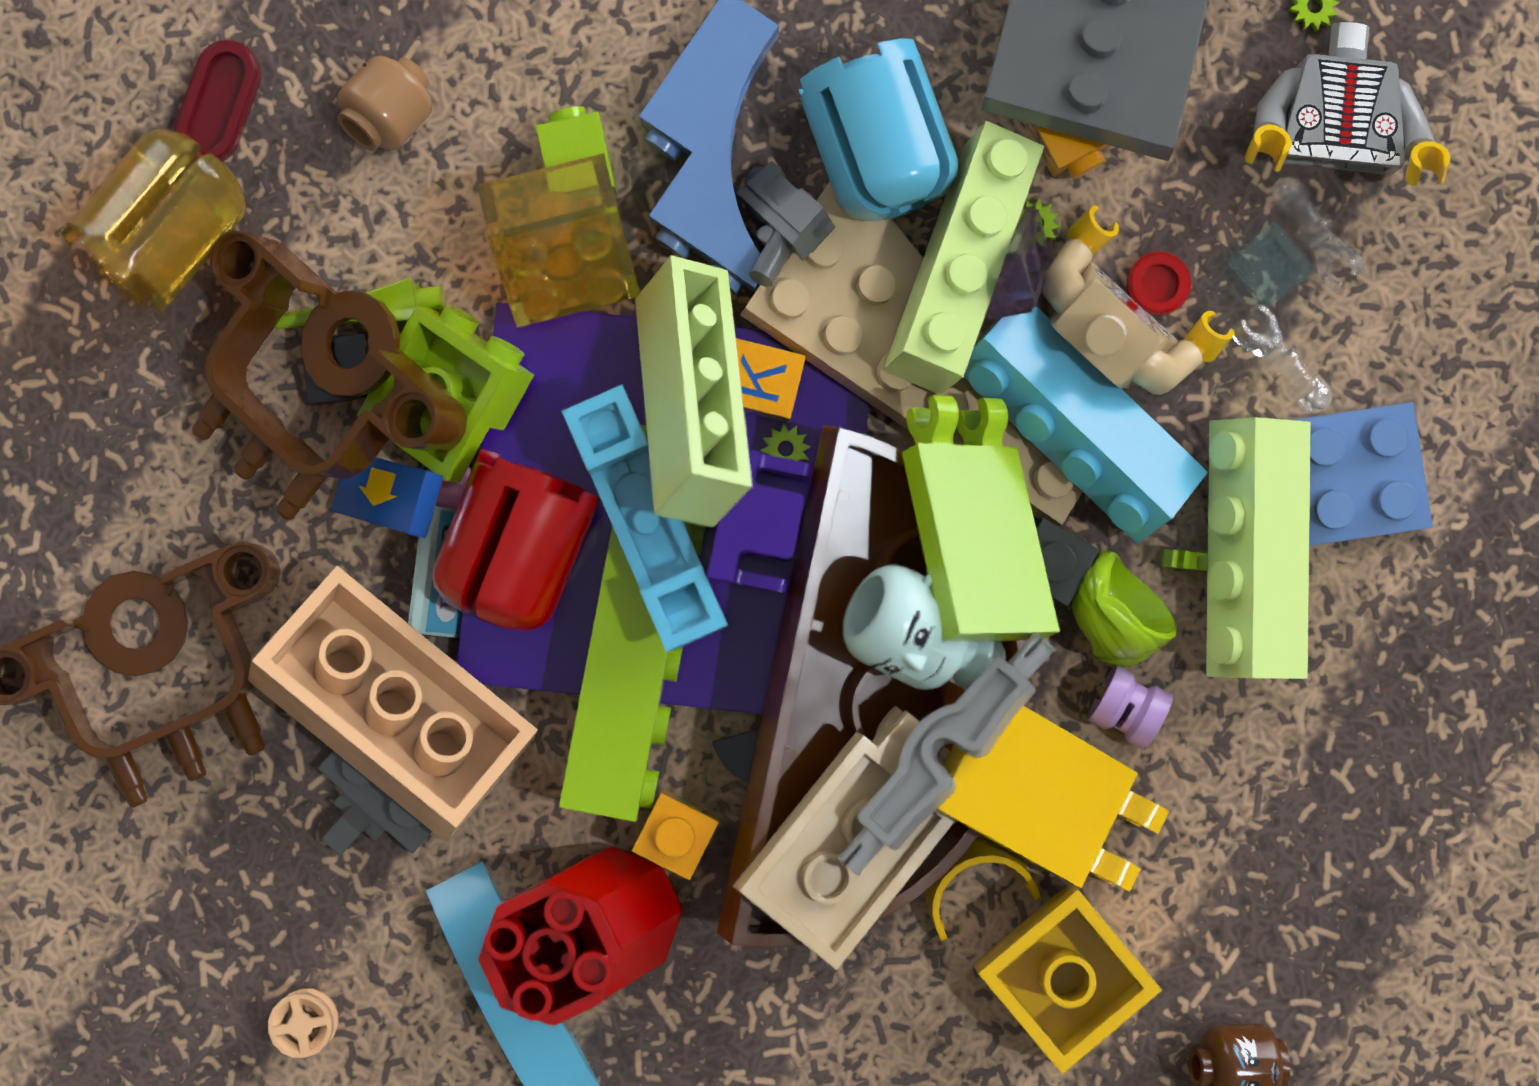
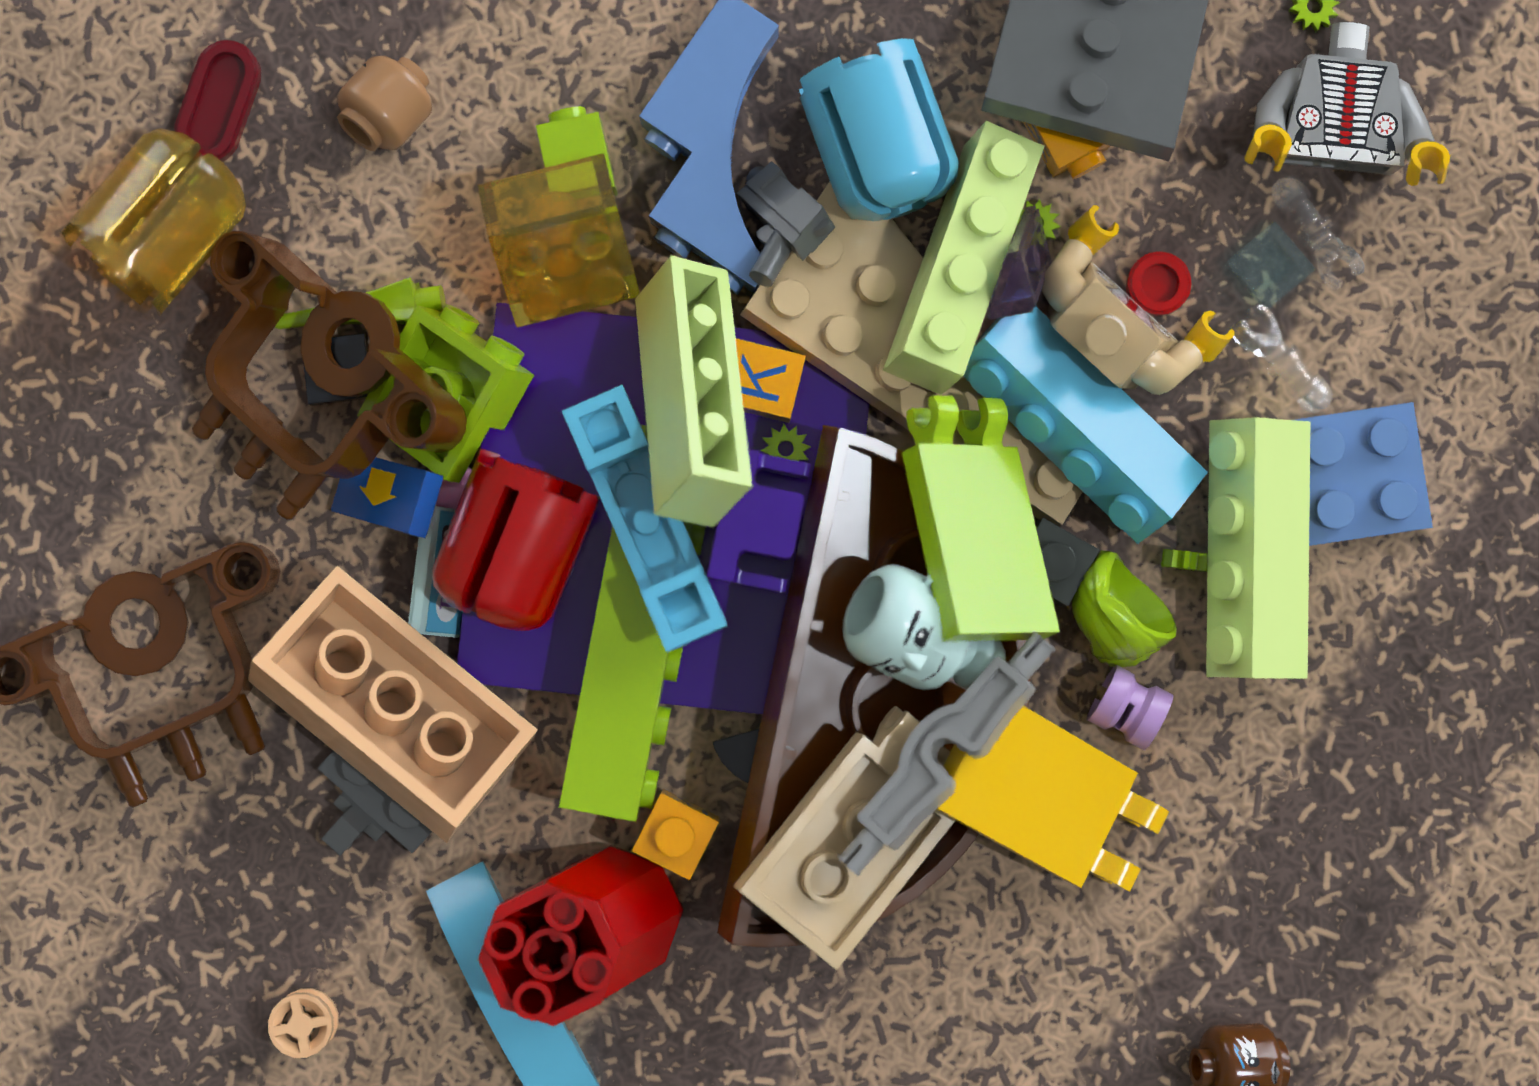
yellow helmet [926,837,1041,942] -> none
yellow brick [972,883,1162,1074] -> none

